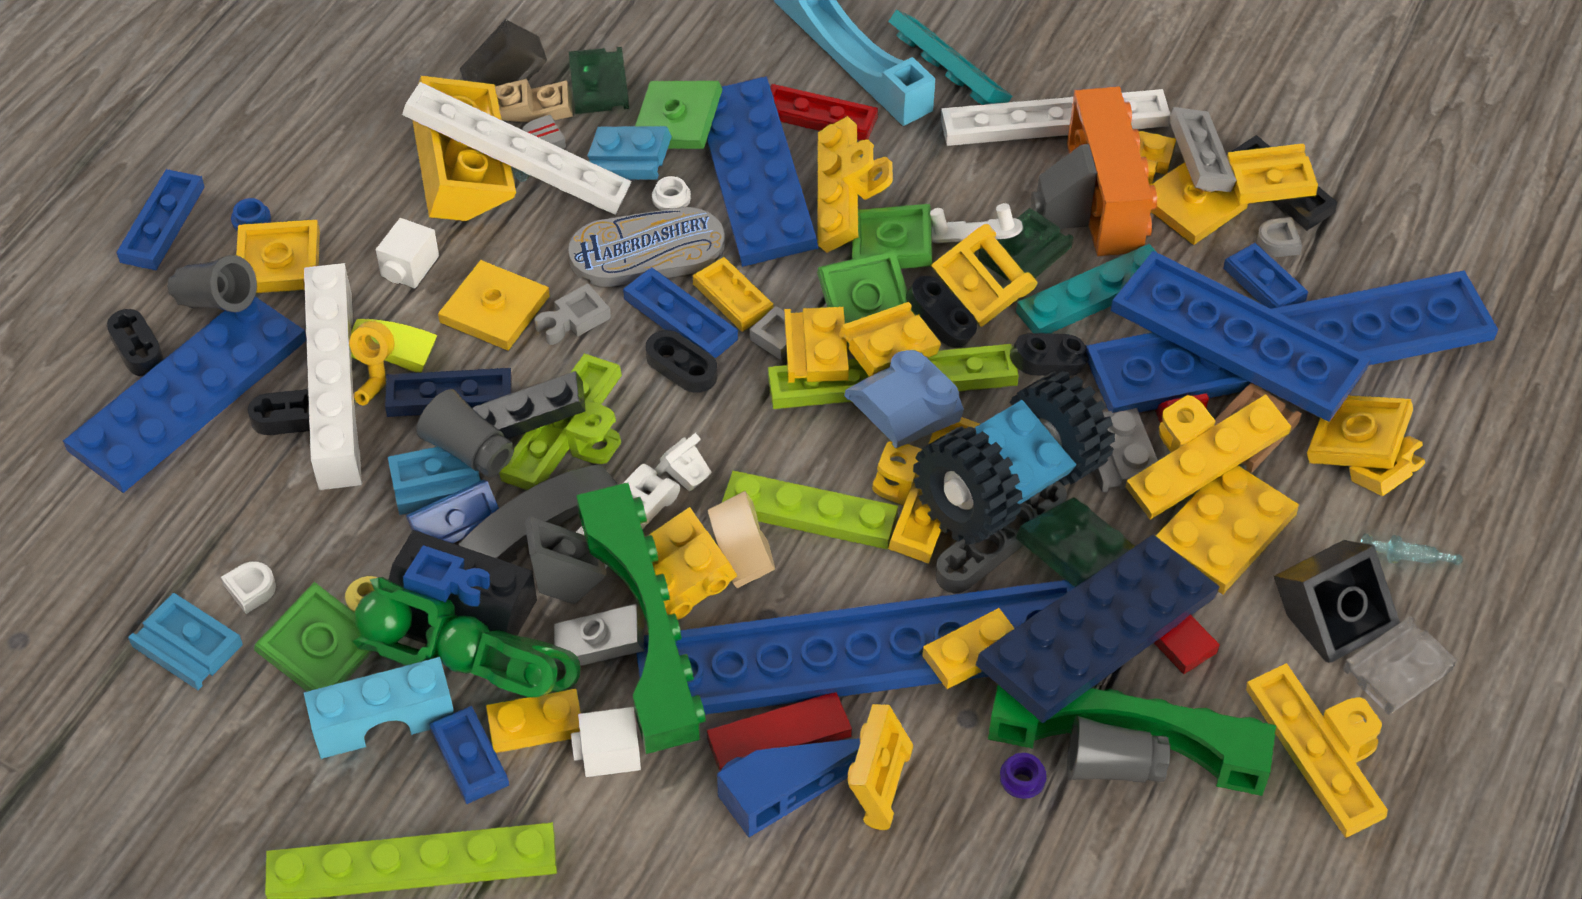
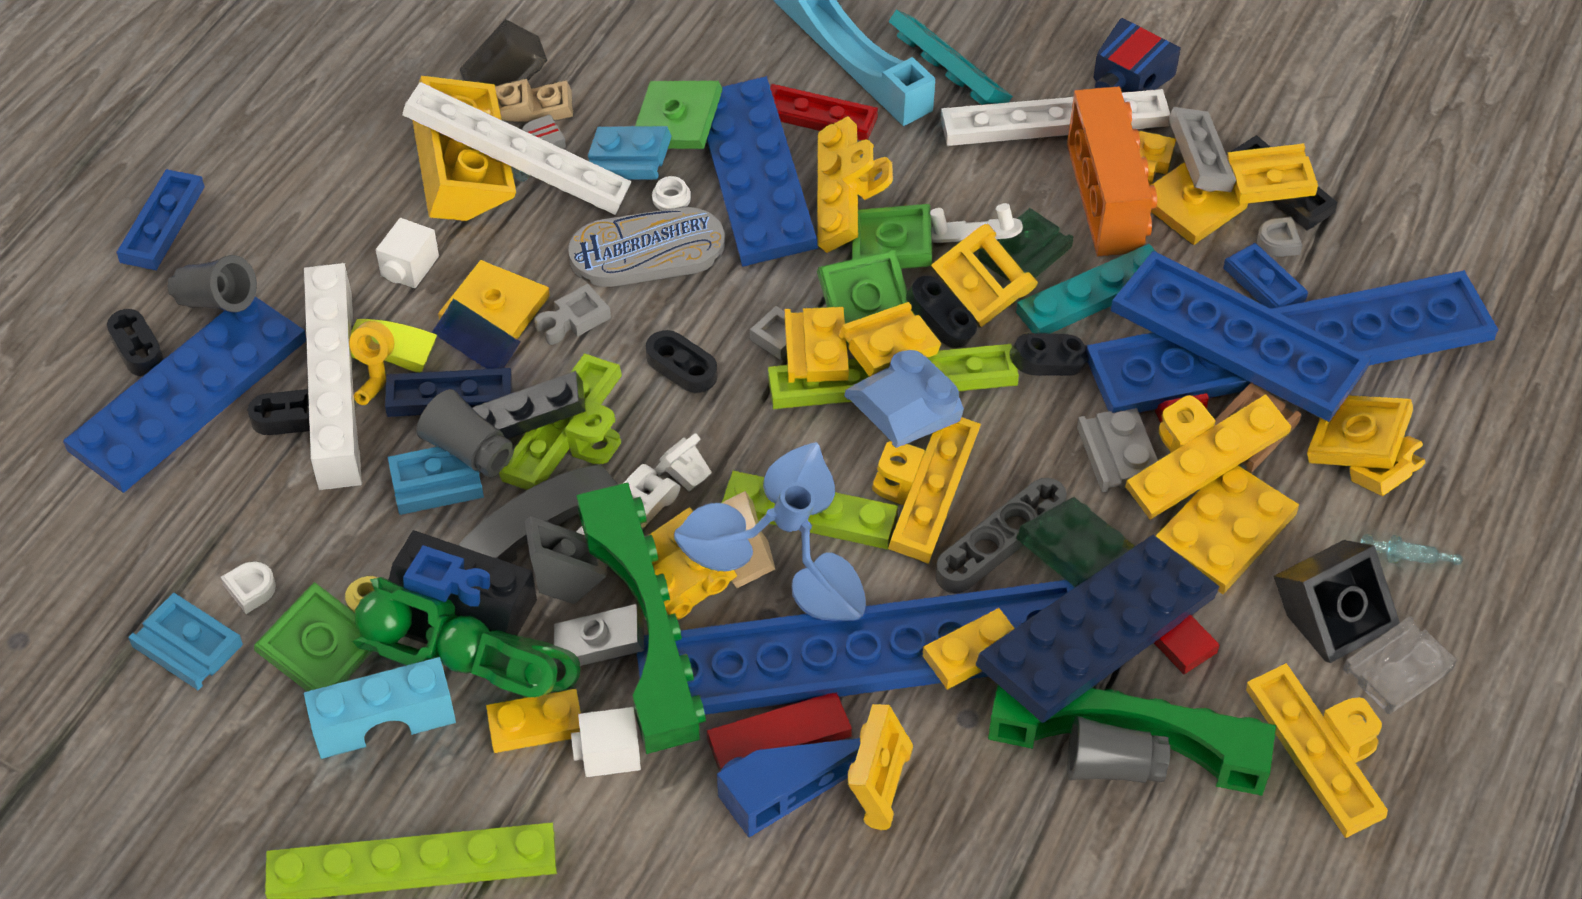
blue plate [231,198,271,232] -> none
yellow plate [236,220,320,293] -> none
plate [406,480,499,543] -> none
blue plate [429,706,509,804] -> none
clear green plate [569,47,629,114] -> none
blue plate [623,267,738,358] -> none
yellow plate [692,257,773,332] -> none
black plate [913,371,1115,544] -> none
dark purple plate [1000,753,1047,799] -> none
dark grey slope [1031,144,1097,231] -> none
none -> clear blue tile [432,298,521,369]
none -> medium blue plant [674,442,866,621]
none -> dark blue torso [1093,18,1181,93]

